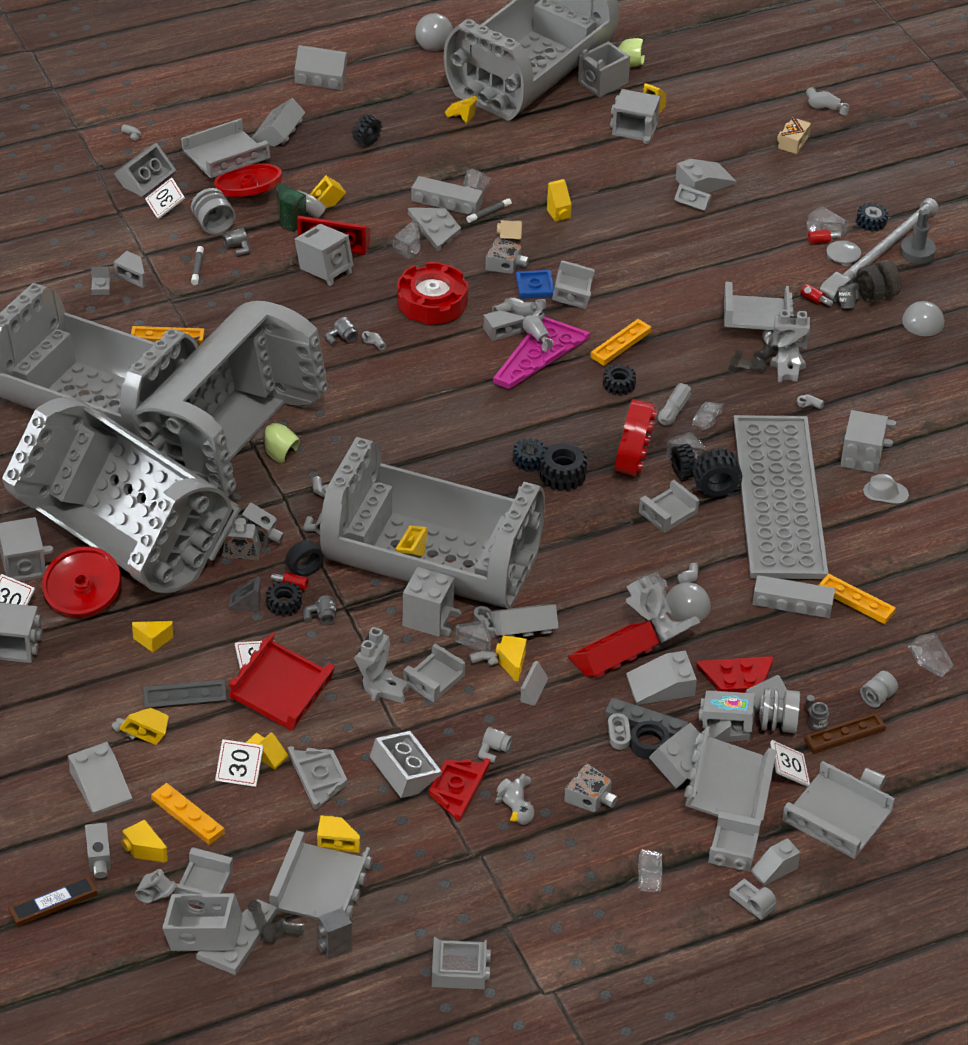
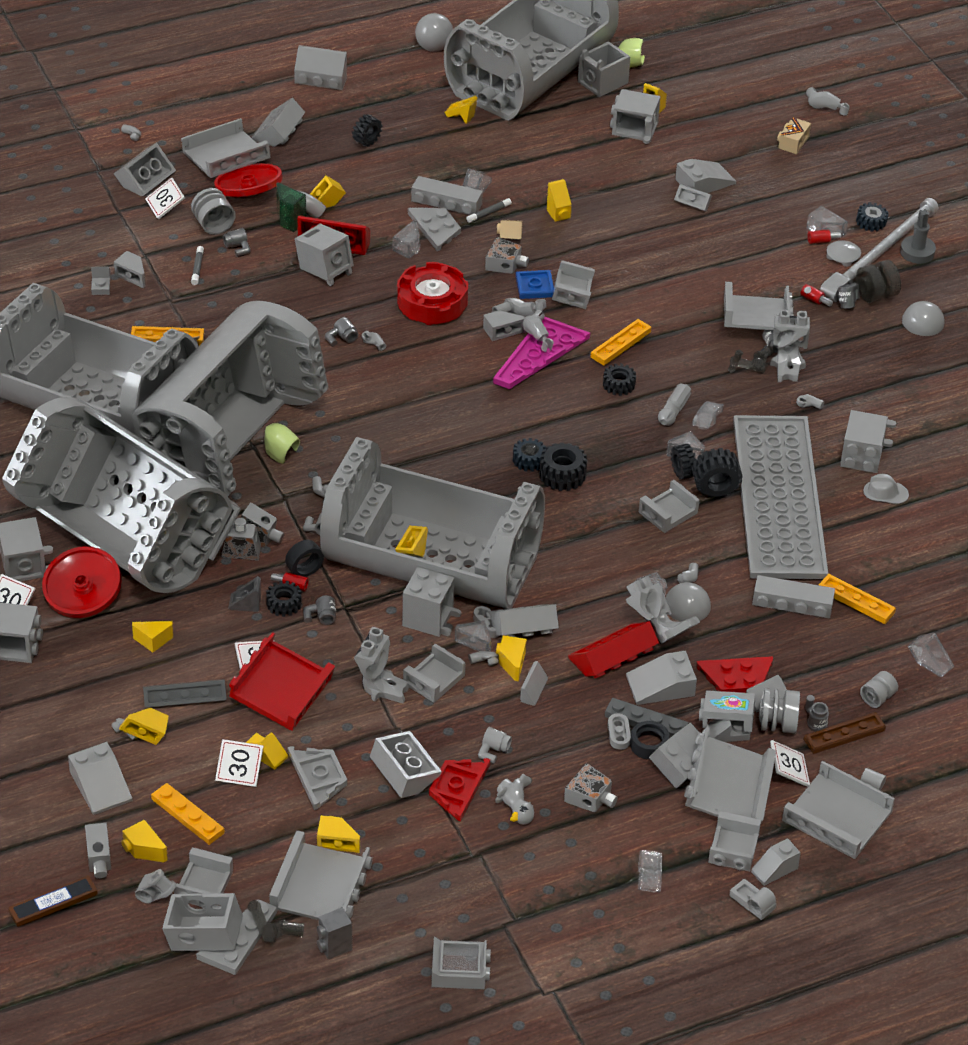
red piece [614,399,658,477] -> none

